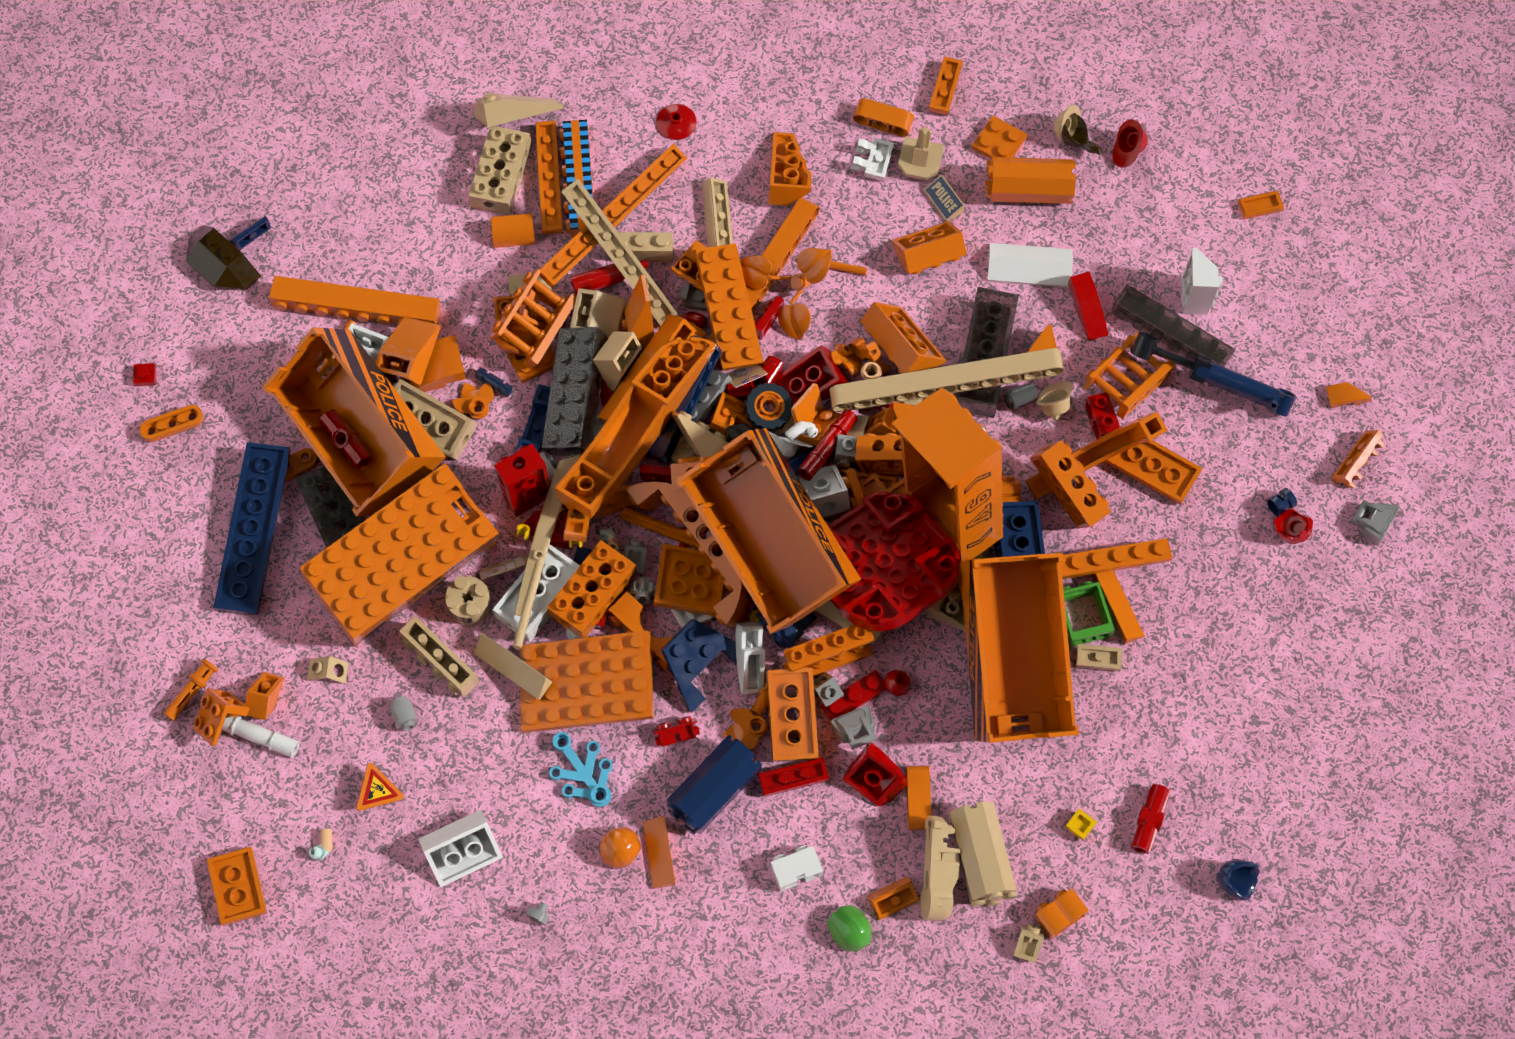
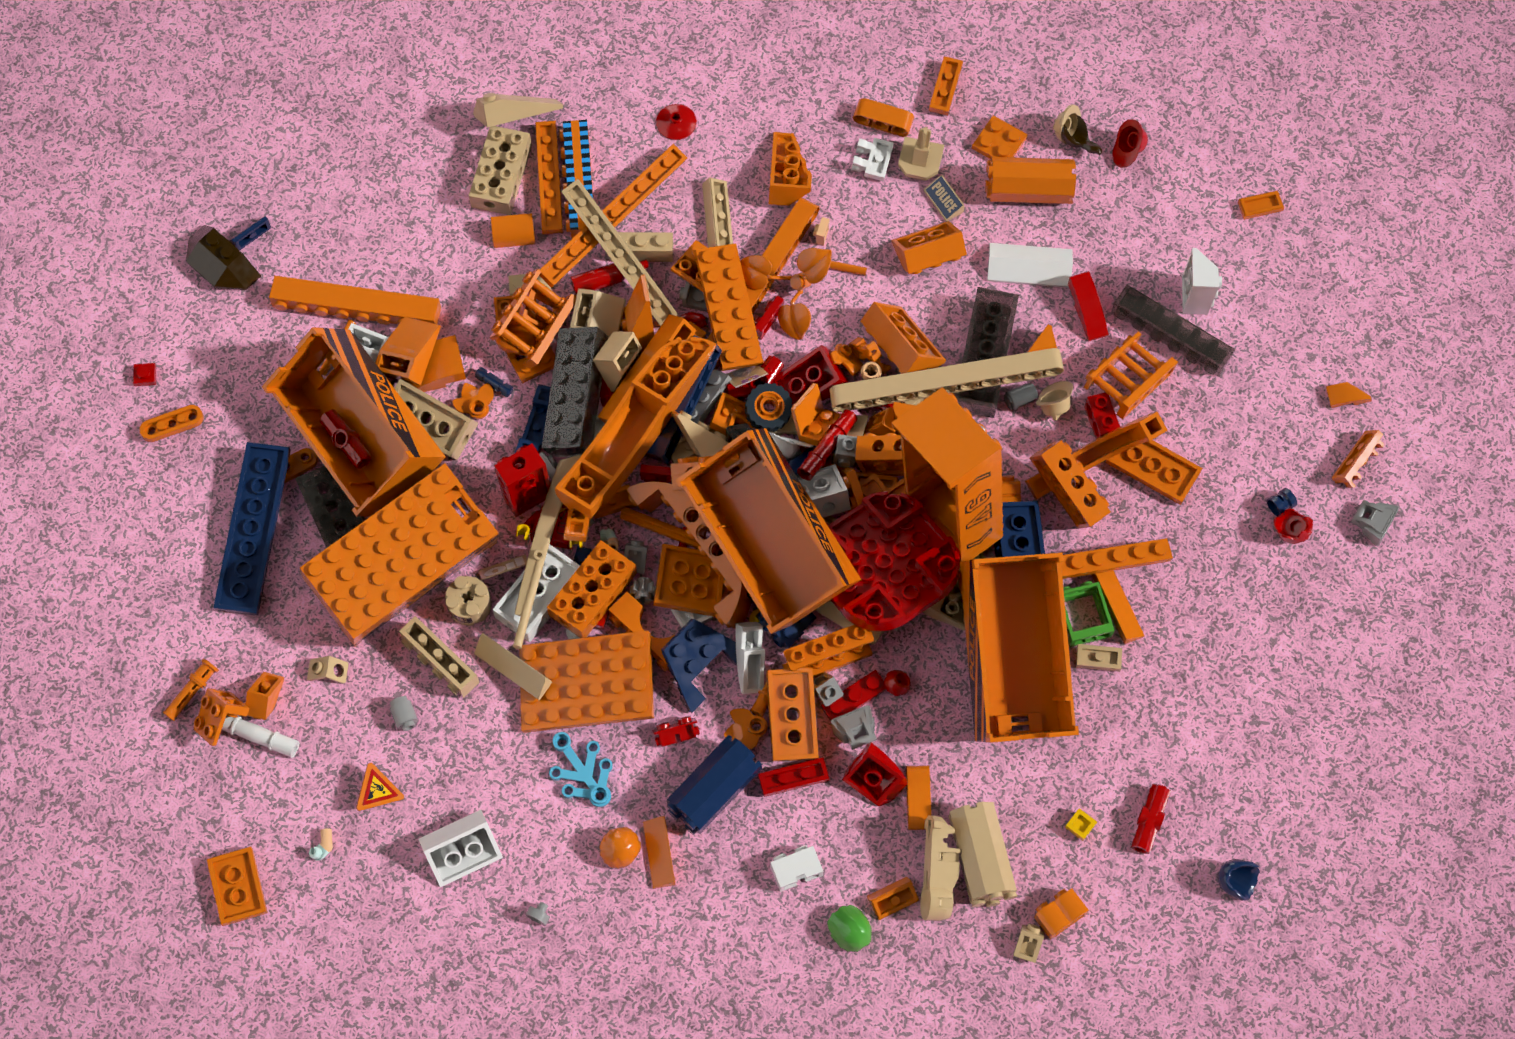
white arm [785,421,818,441] -> none
dark blue piece [1130,331,1297,417] -> none
none -> light nougat plate [813,217,830,246]

